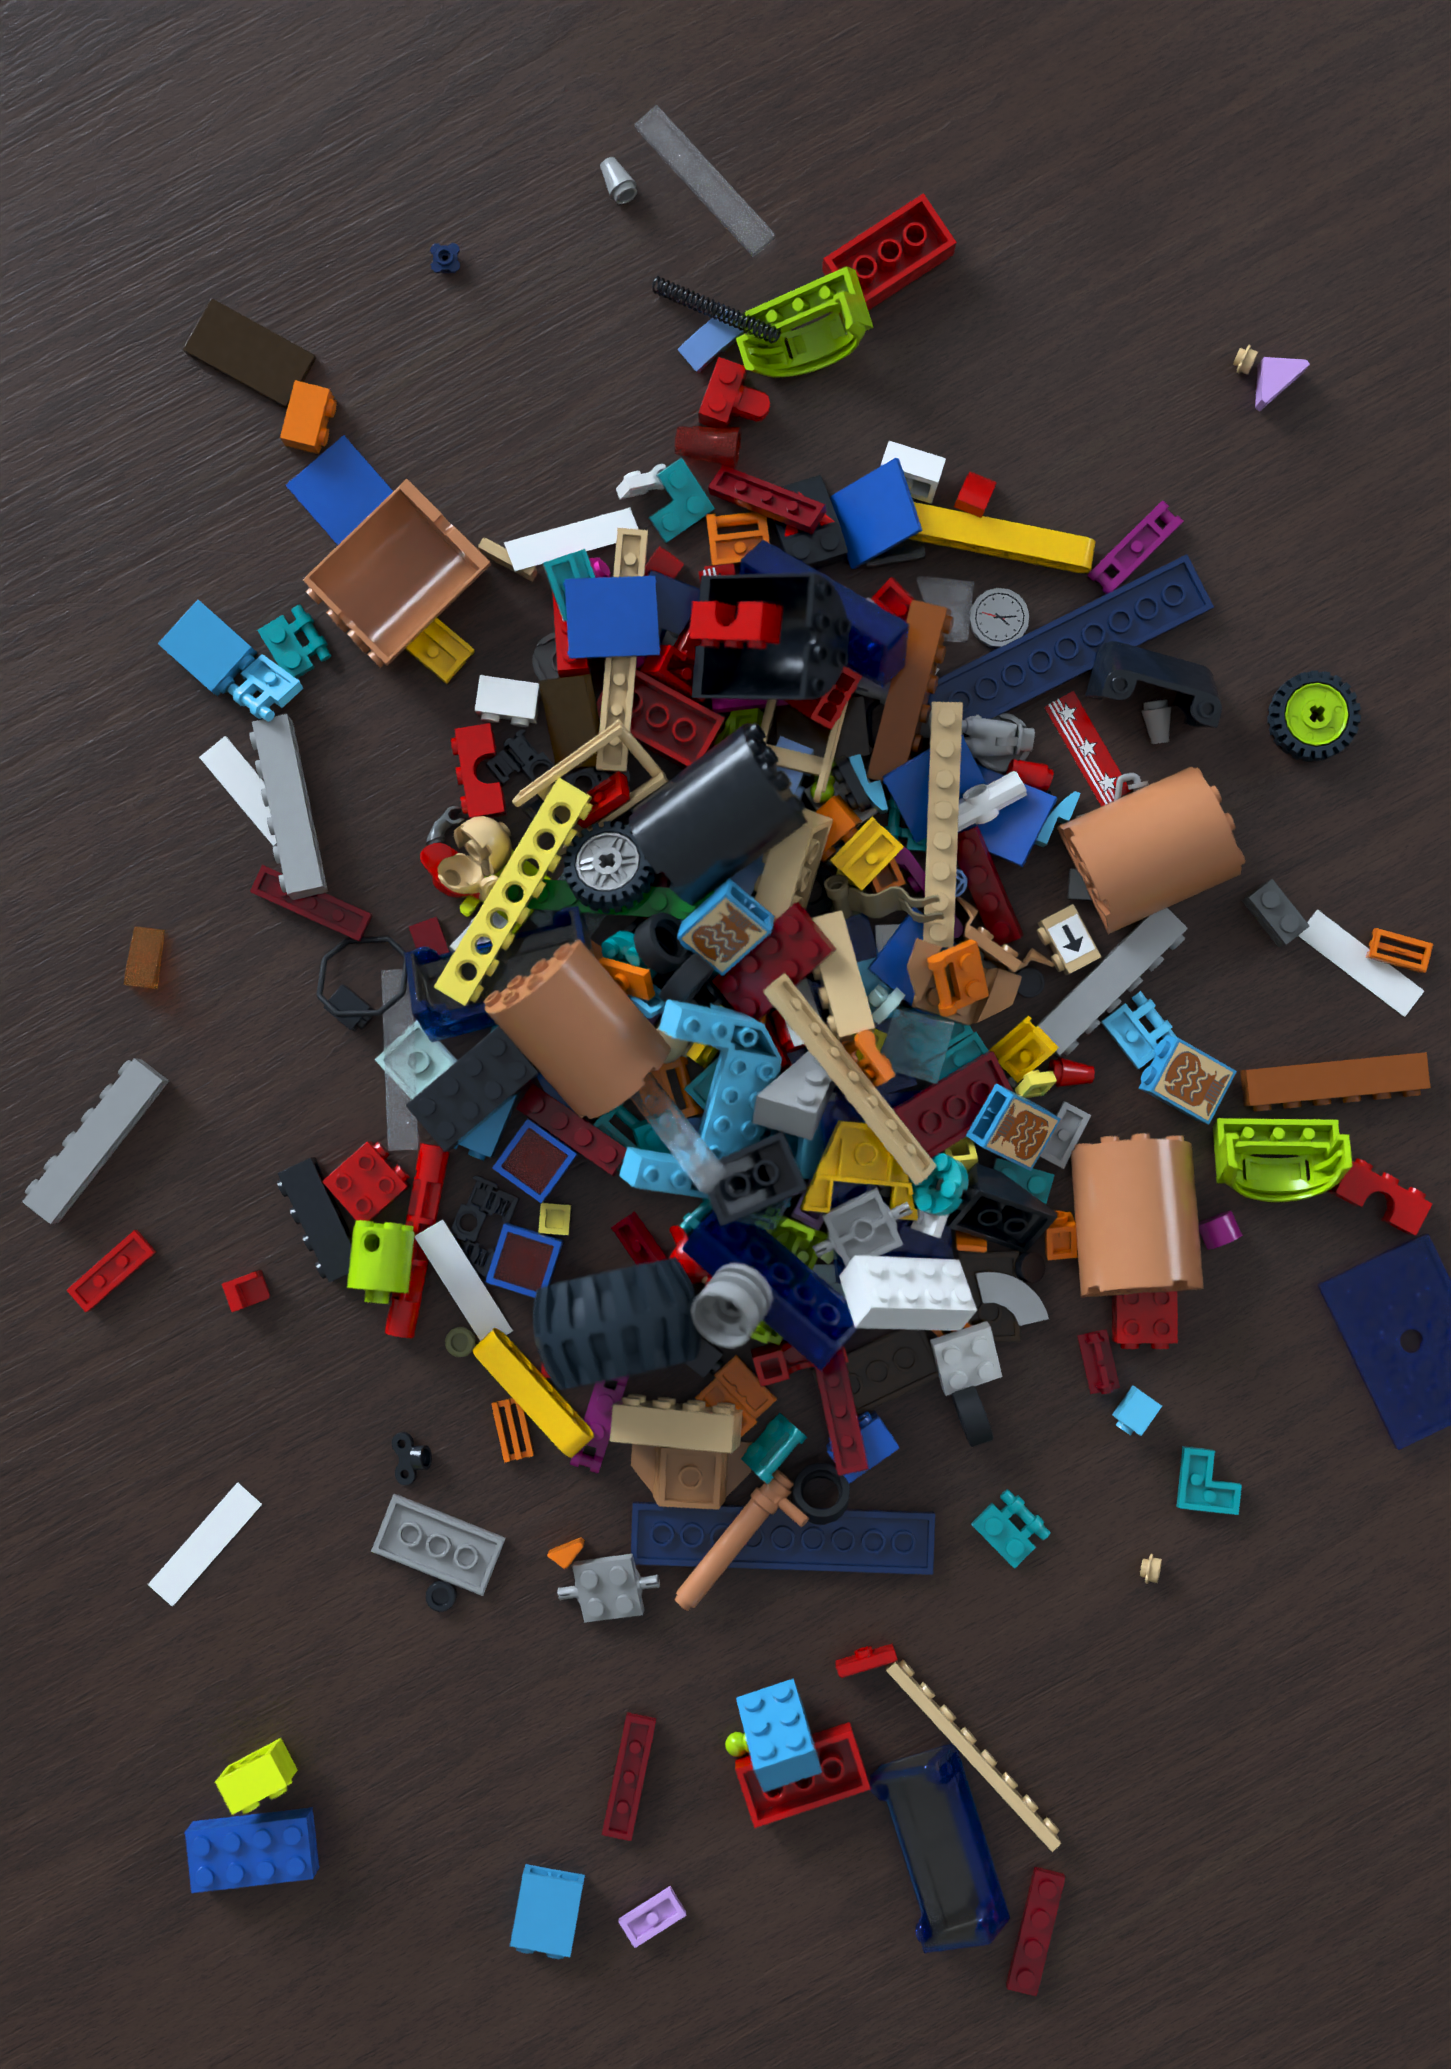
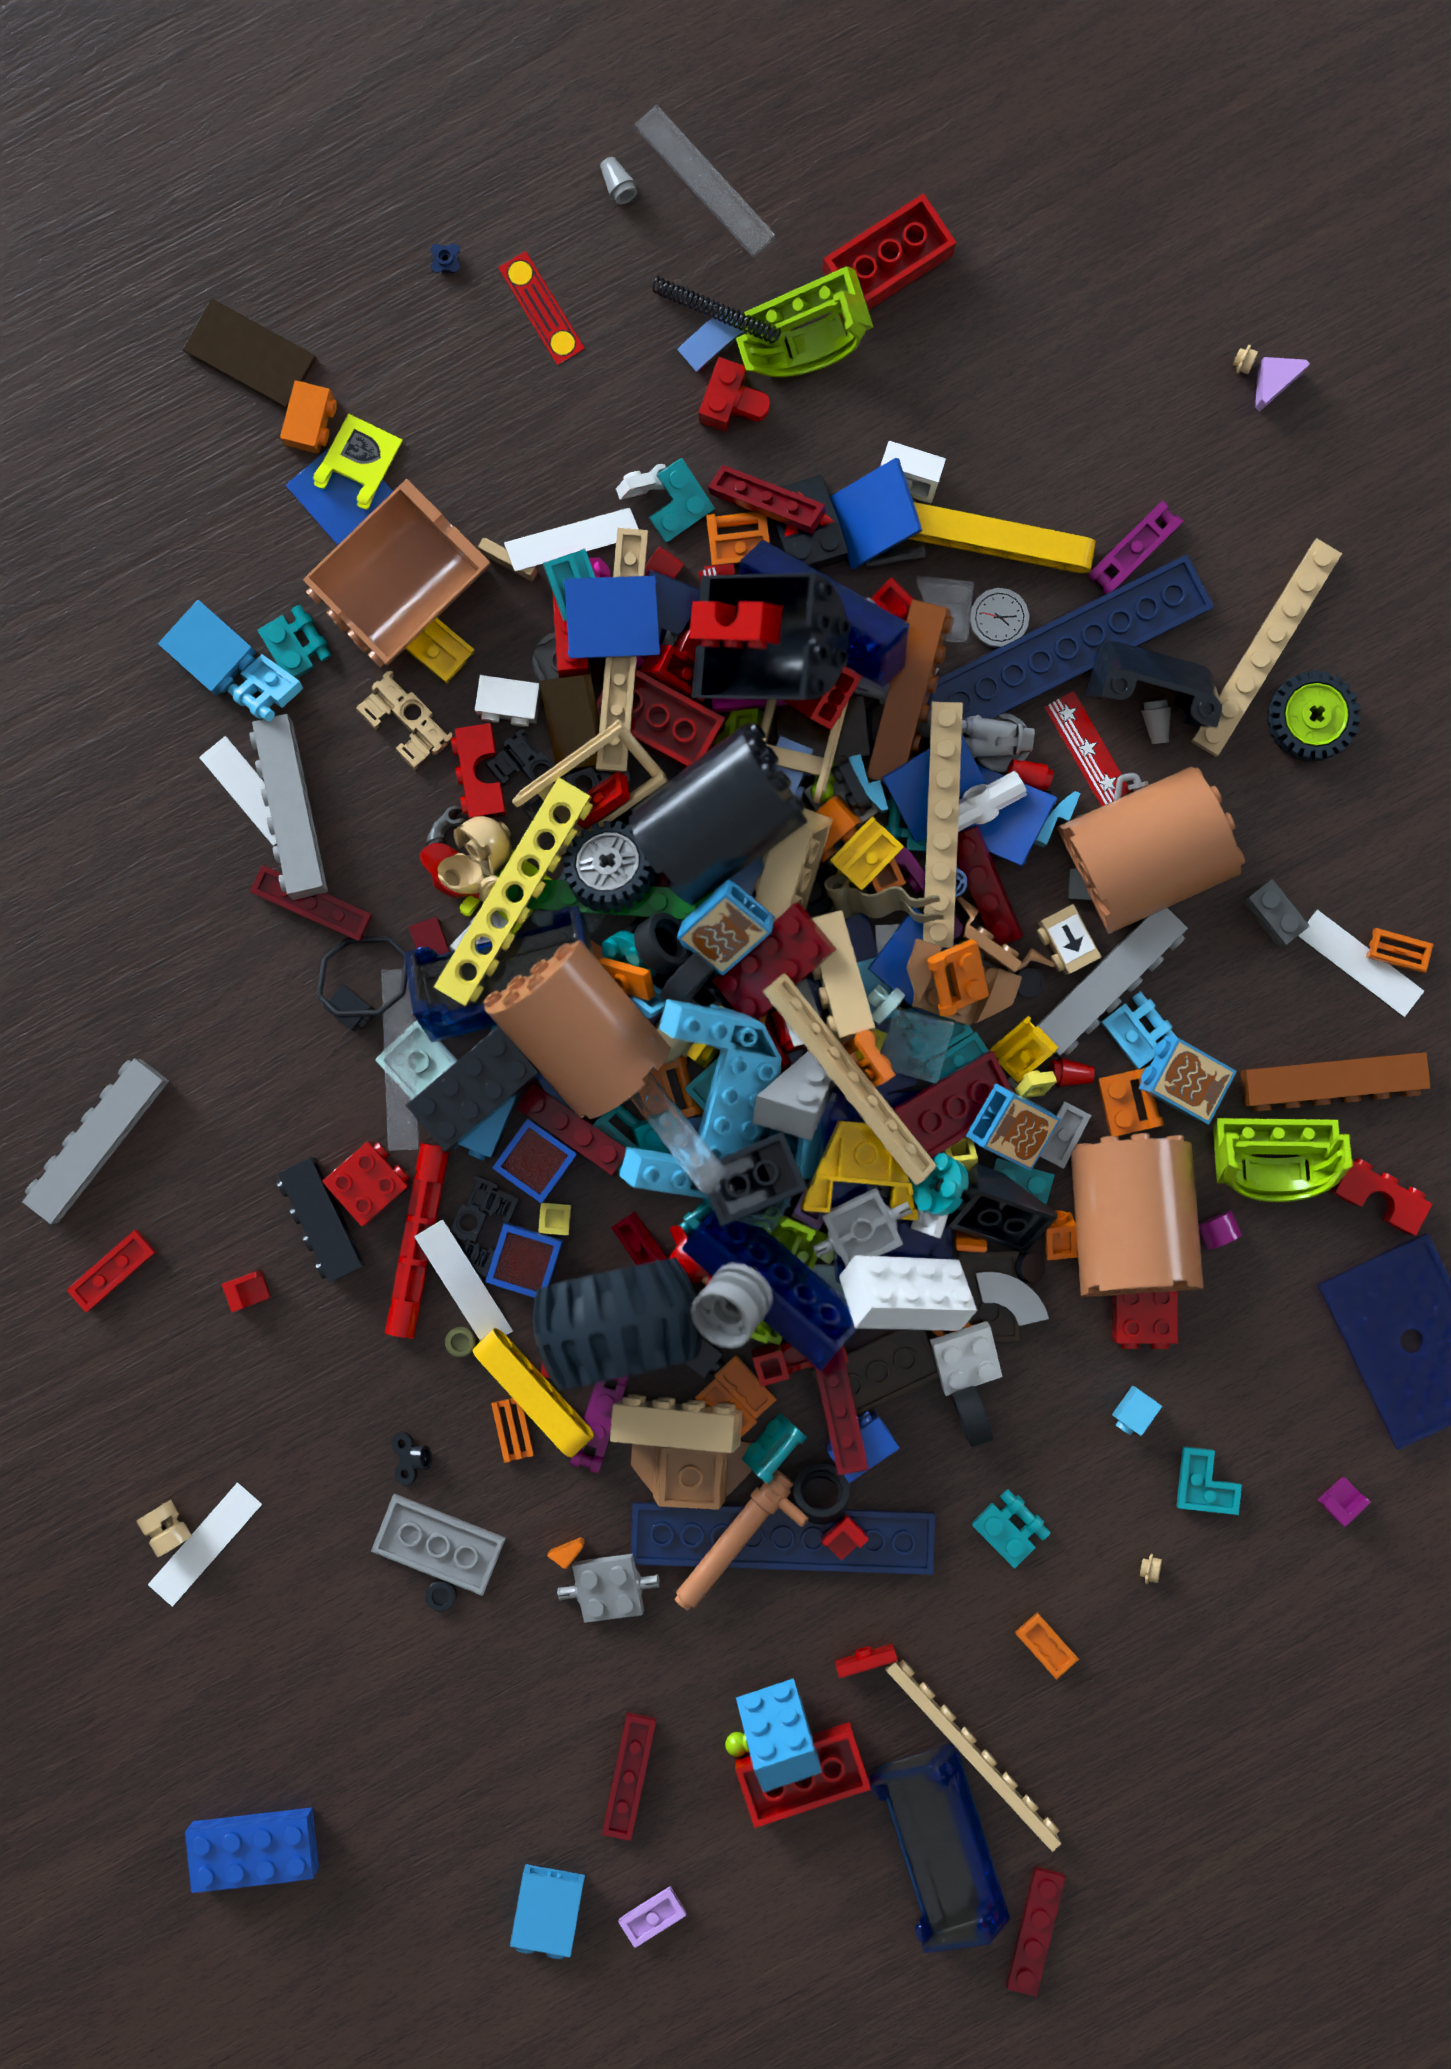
clear orange slope [123,926,165,989] -> none
neon yellow brick [215,1738,298,1815] -> none
lime cylinder [347,1220,415,1304] -> none
clear red plant [674,425,741,469] -> none
red slope [954,471,997,518] -> none
dark red hinge [1077,1329,1120,1394] -> none
none -> tan wheel [136,1500,192,1558]
none -> neon yellow flag [313,414,402,510]
none -> tan piece [356,671,453,771]
none -> sticker [498,251,585,365]
none -> red panel [820,1513,869,1560]
none -> orange plate [1015,1612,1079,1680]
none -> orange plate [1097,1067,1164,1136]
none -> tan plate [1191,538,1342,757]
none -> magenta panel [1317,1477,1371,1527]

